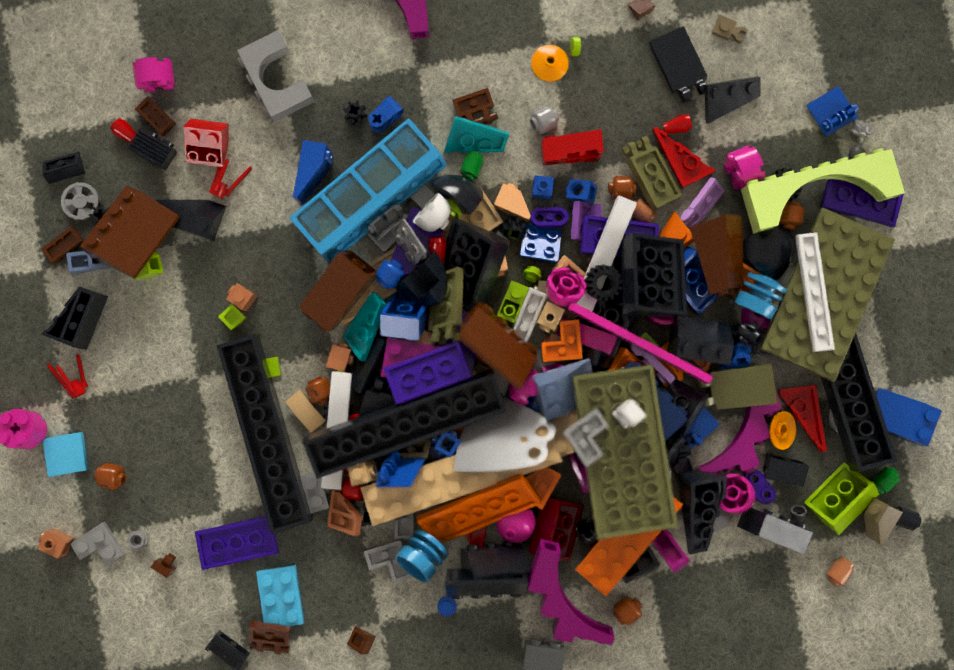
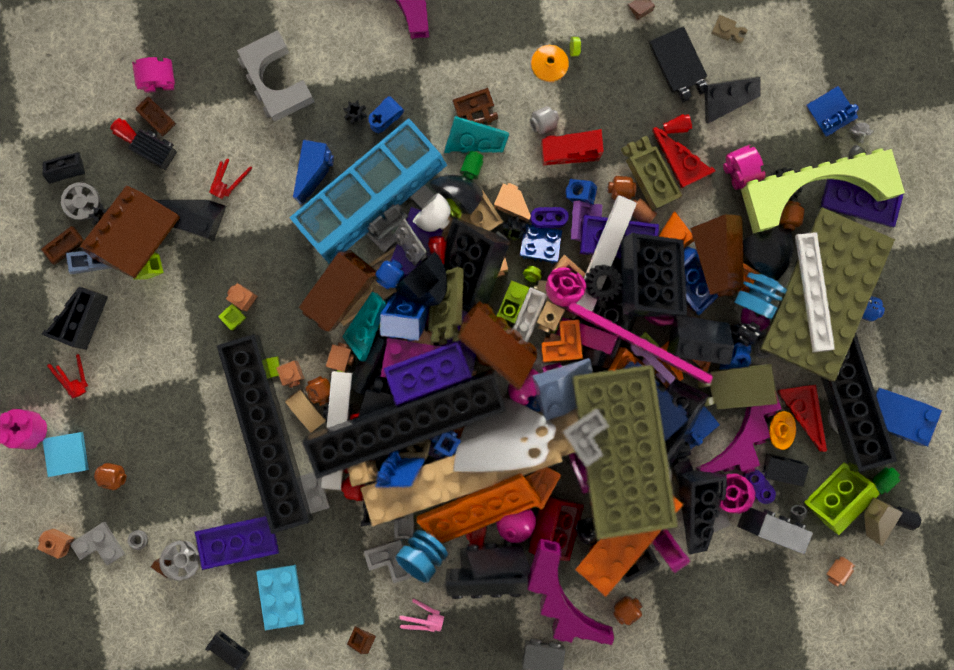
red slope [183,118,229,167] -> none
reddish brown plate [249,621,290,655] -> none
nougat wing [327,489,362,536] -> none
blue plate [437,596,457,616] -> none
blue brick [531,176,554,201] -> none
white brick [612,400,646,429] -> none
lavender hinge [680,177,724,230] -> none
none -> light grey piece [159,541,199,581]
none -> nougat brick [276,361,305,388]
none -> bright pink plant [399,599,444,632]
none -> blue head [862,296,885,322]

